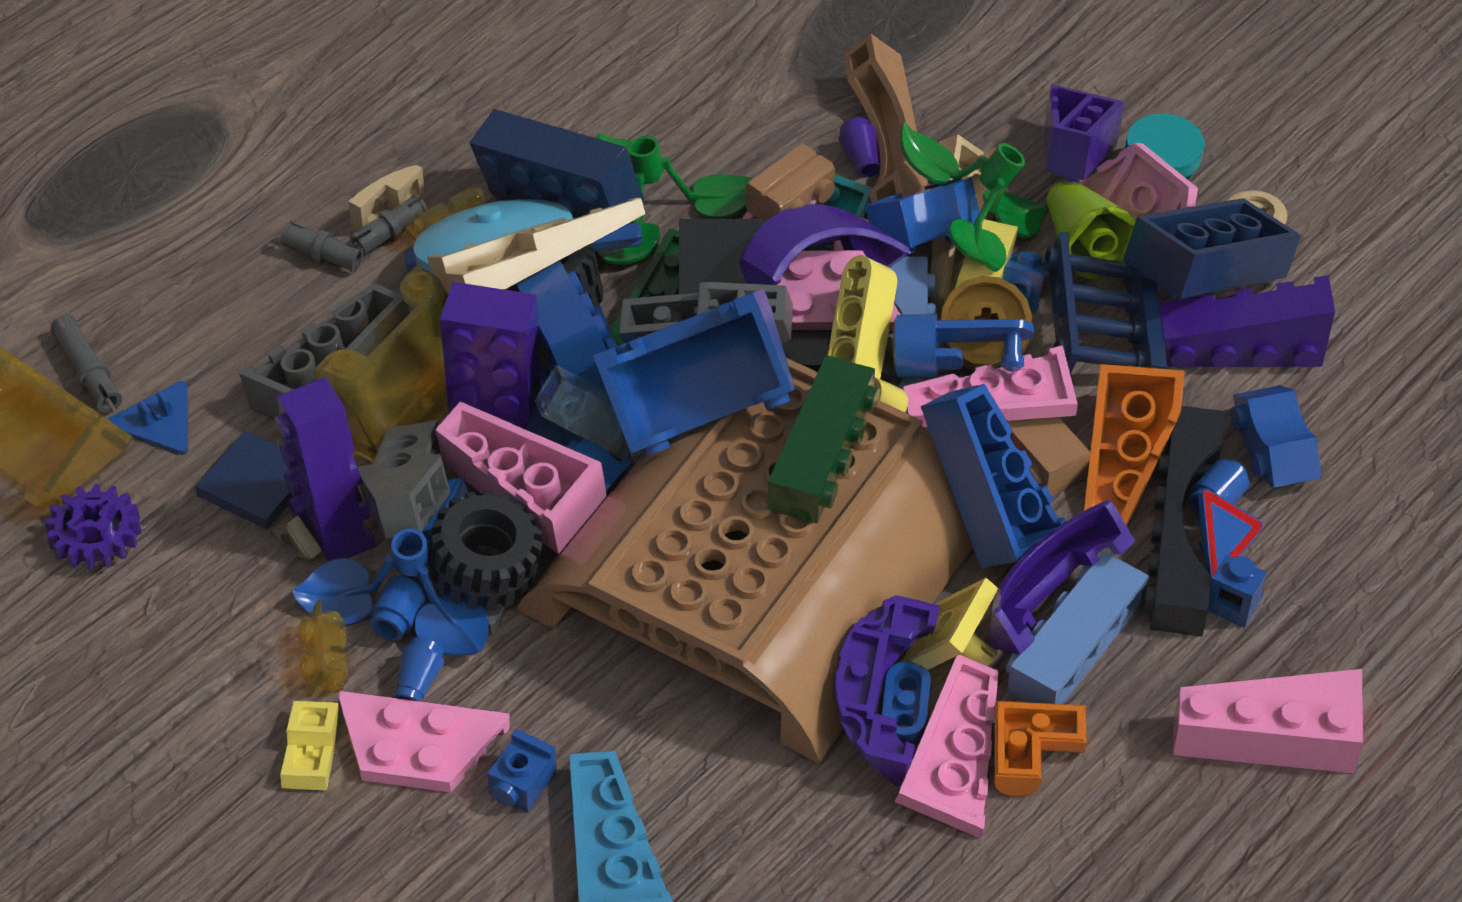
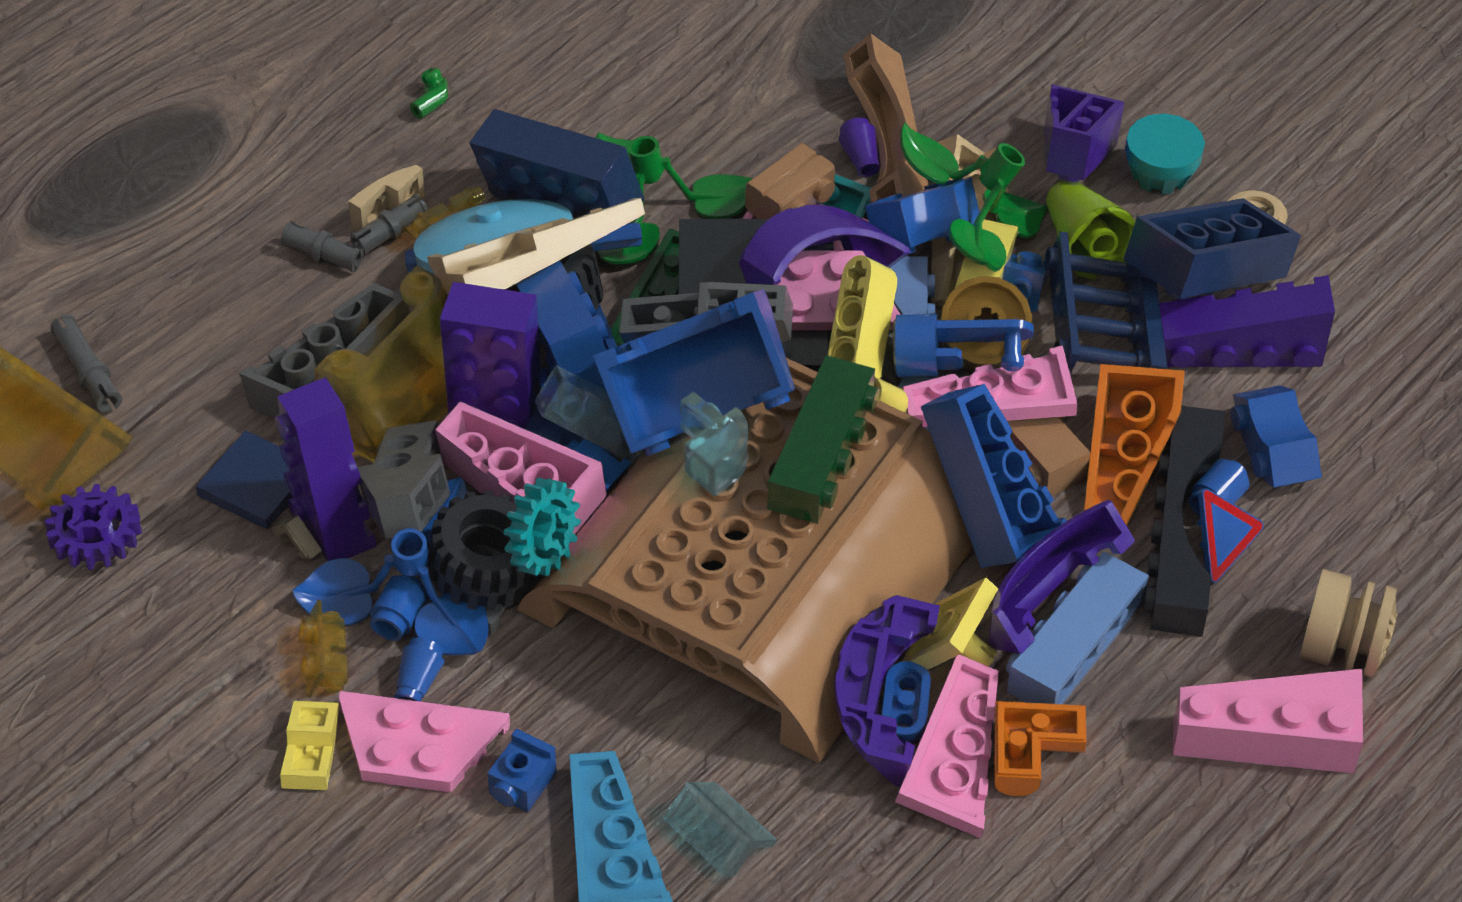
blue piece [106,381,188,455] -> none
bright pink wing [1077,143,1198,221] -> none
blue brick [1208,554,1267,627] -> none
none -> green arm [410,67,448,119]
none -> teal gear [504,478,581,576]
none -> clear light blue panel [663,782,777,877]
none -> clear light blue brick [680,391,748,497]
none -> tan wheel [1299,569,1398,678]

